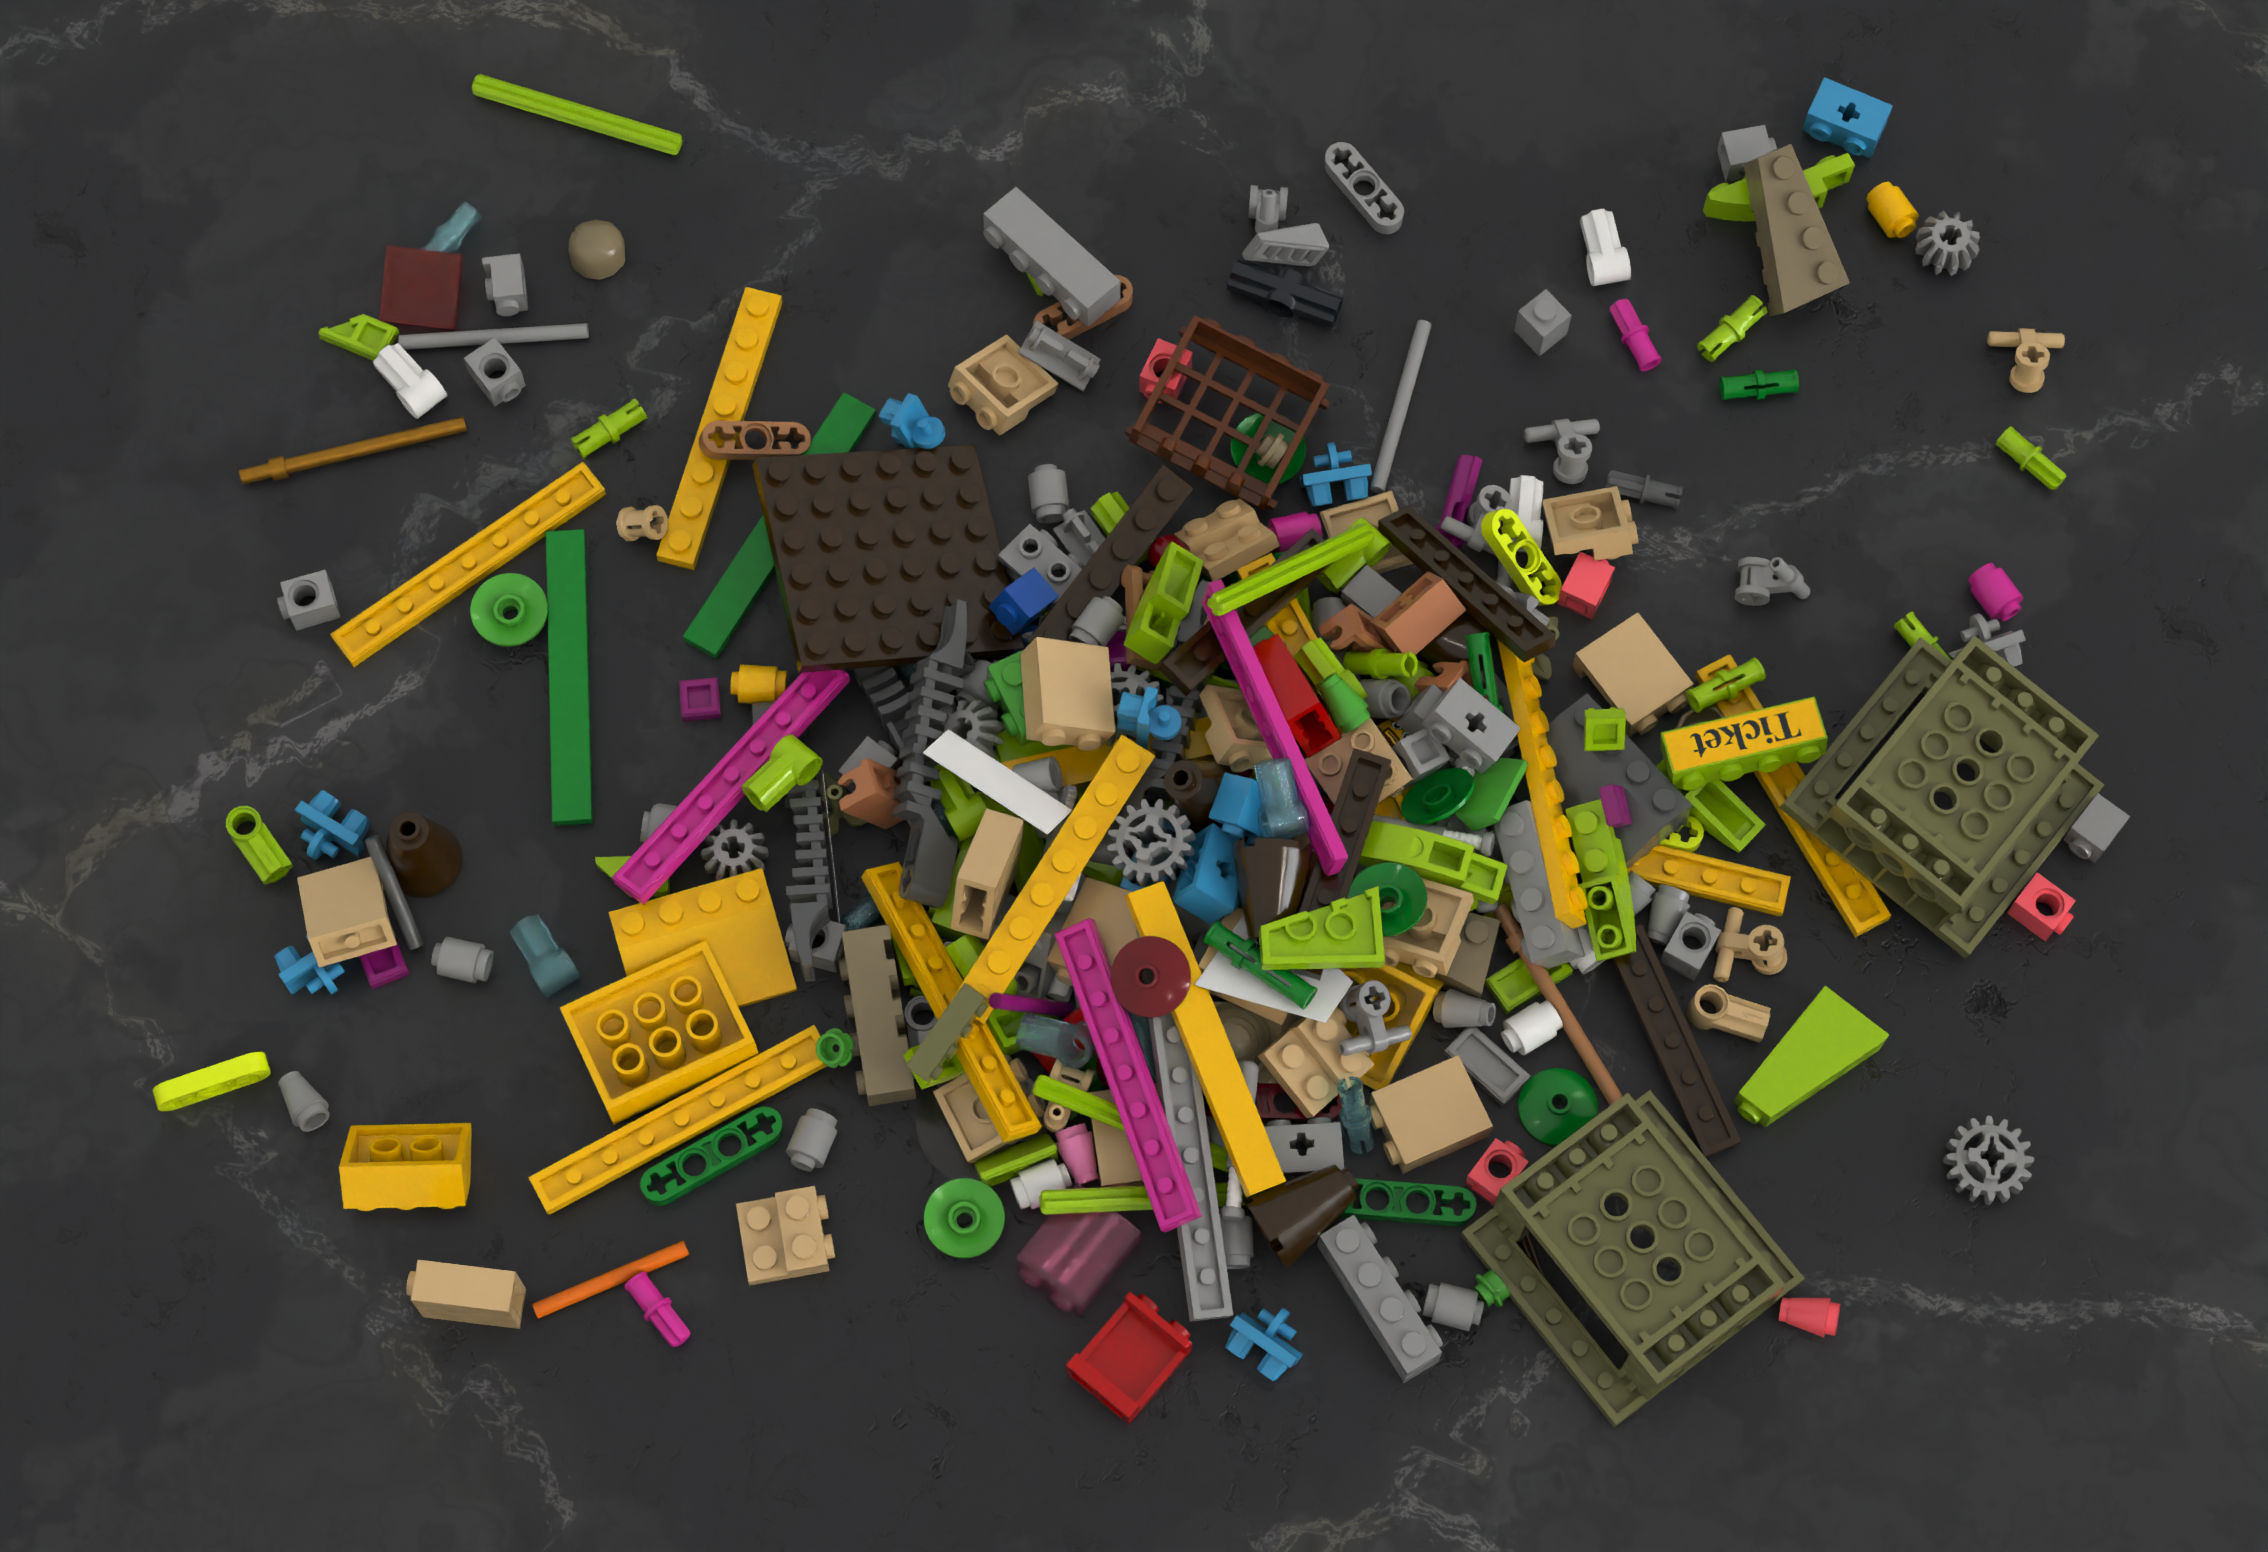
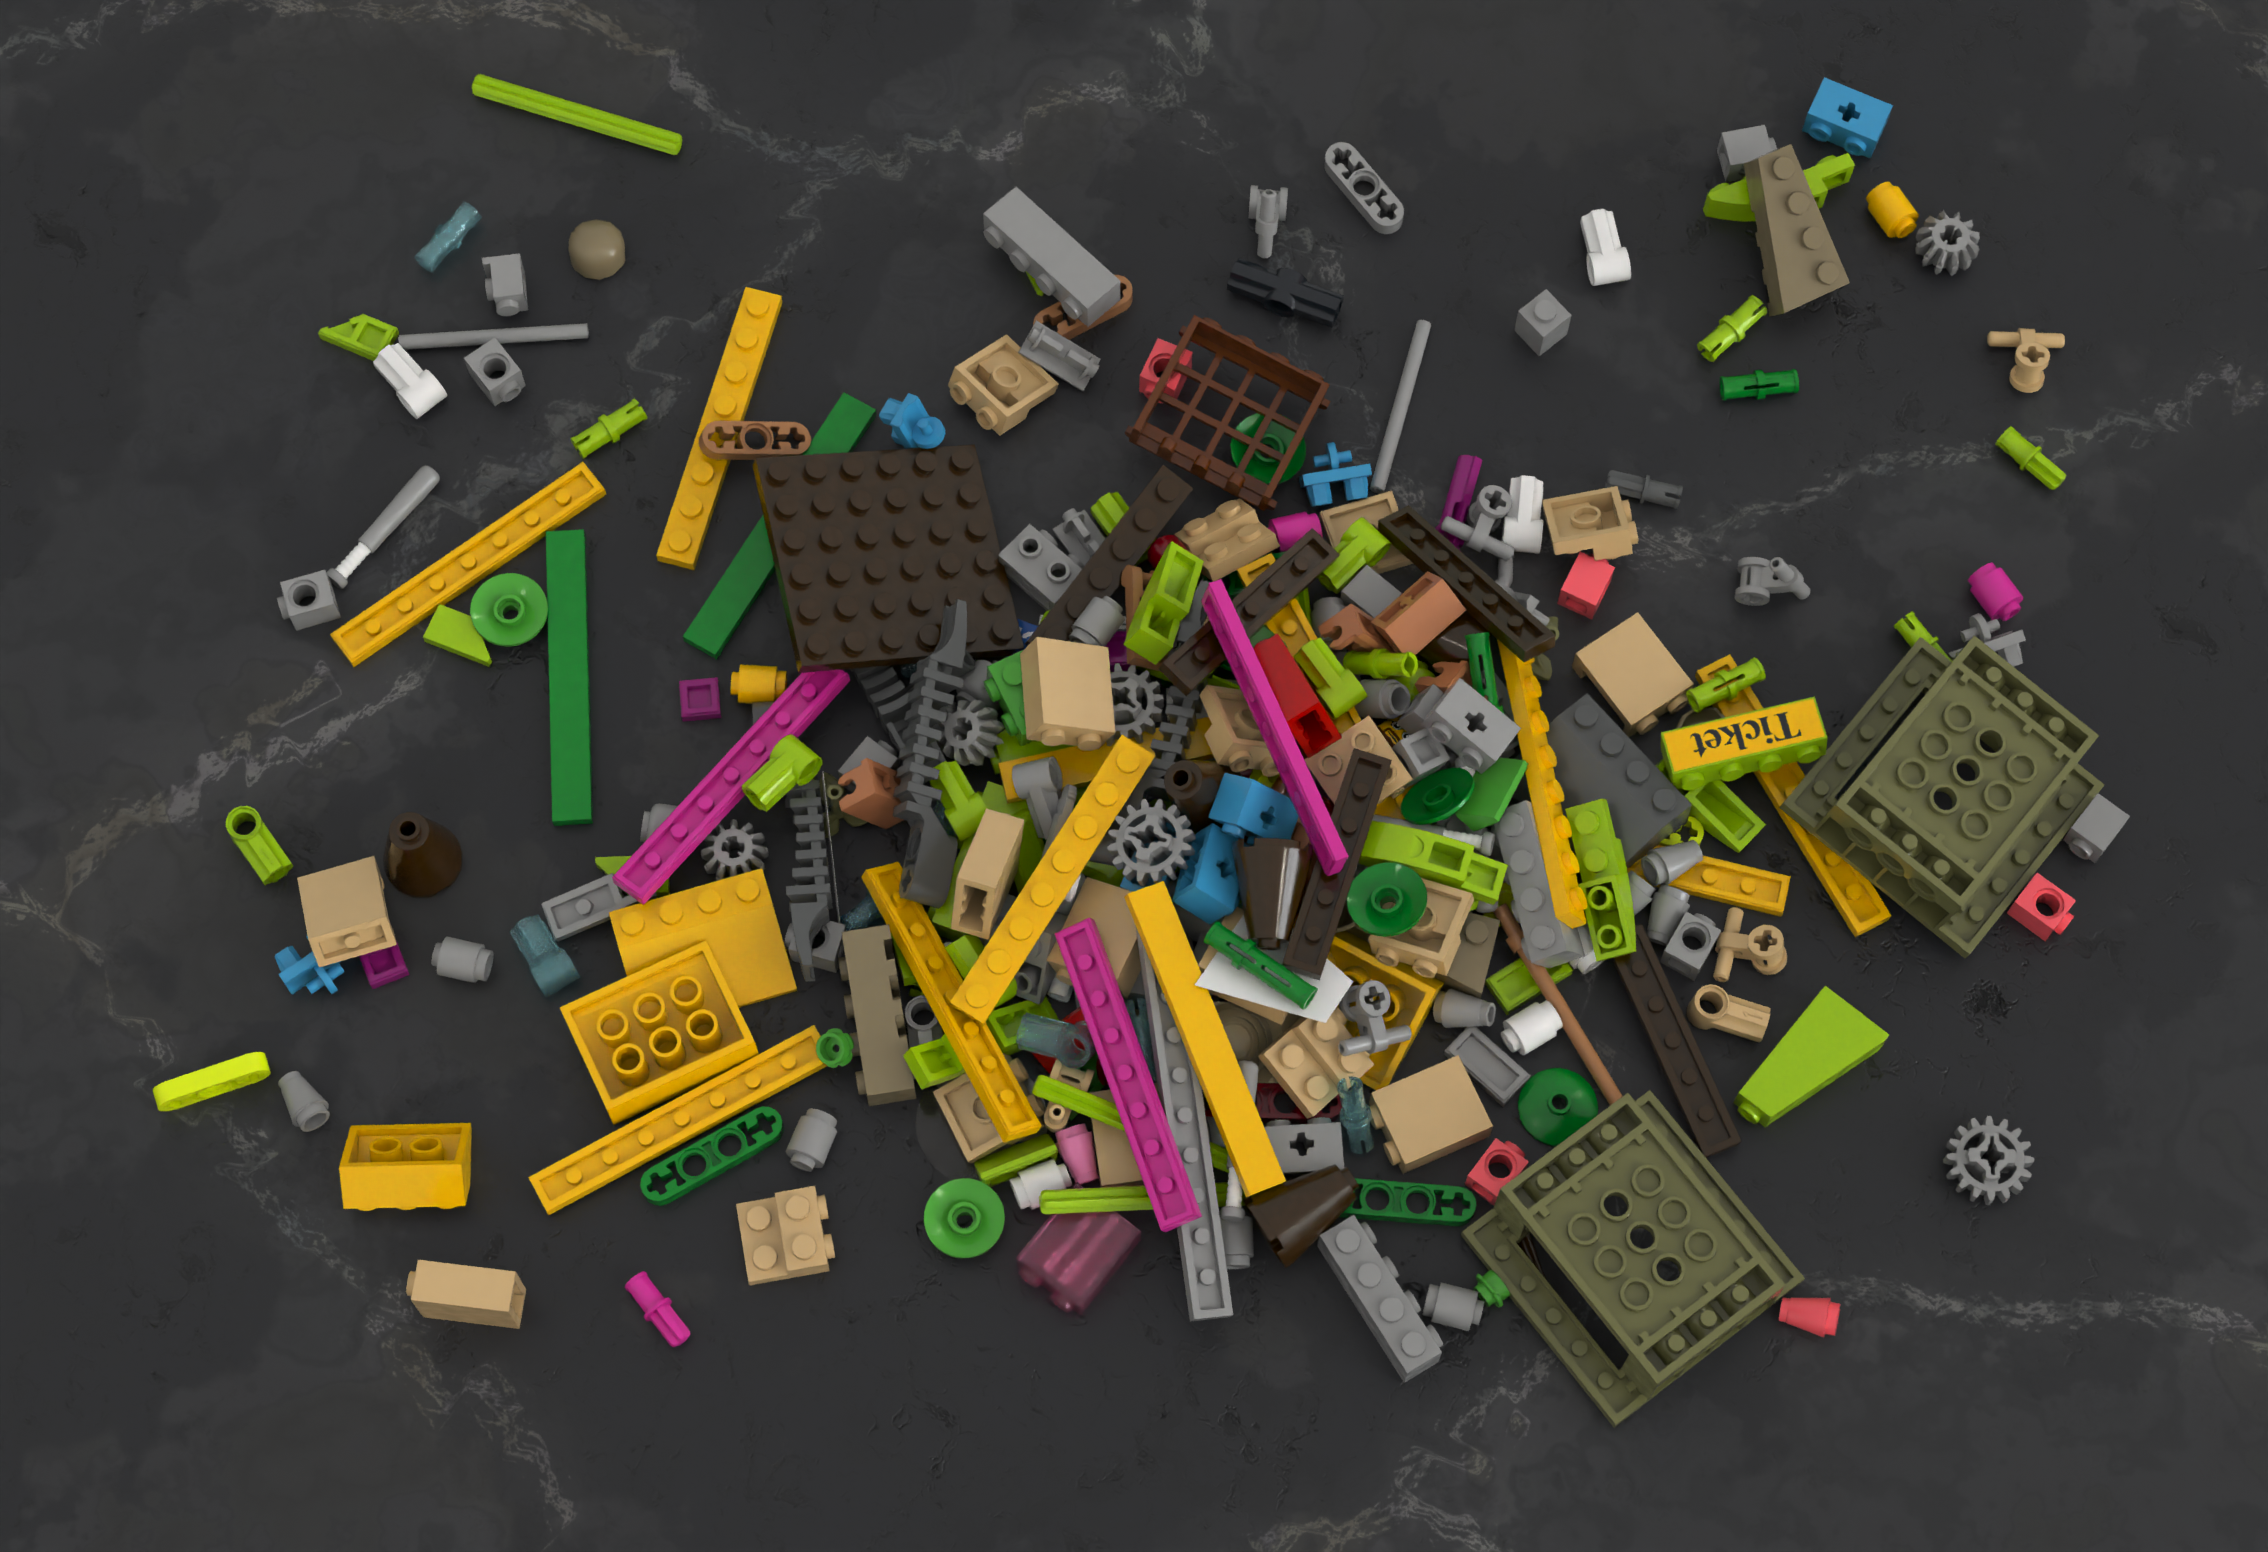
pearl gold bar [239,417,467,484] -> none
dark azure hips [295,790,371,860] -> none
dark grey bar [364,835,424,950] -> none
clear red plate [379,245,464,330] -> none
orange bar [532,1240,689,1319] -> none
tan bush [616,505,668,541] -> none
olive piece [906,983,989,1082] -> none
white sticker [923,729,1073,835] -> none
blue brick [989,567,1059,636] -> none
magenta bar [989,993,1073,1018] -> none
light grey brick [1028,464,1070,524] -> none
red panel [1066,1291,1192,1425] -> none
dark red dish [1111,936,1191,1018] -> none
dark azure hips [1117,686,1182,750] -> none
lime axle [1207,524,1374,616] -> none
dark azure hips [1225,1308,1303,1381] -> none
light grey slope [1242,223,1329,266] -> none
clear light blue piece [1254,757,1309,839] -> none
dark tan plate [1255,432,1290,469] -> none
lime wing [1259,886,1385,970] -> none
bright green cone [1317,672,1371,733] -> none
neon yellow beam [1481,509,1562,606] -> none
light grey piece [1524,418,1600,484] -> none
lime tile [1583,707,1626,751] -> none
magenta tile [1598,784,1633,828] -> none
dark pink axle [1609,299,1662,372] -> none
none -> light grey piece [327,465,440,589]
none -> lime tile [423,604,492,667]
none -> light grey hinge [541,873,657,942]
none -> light grey cone [1641,840,1703,886]

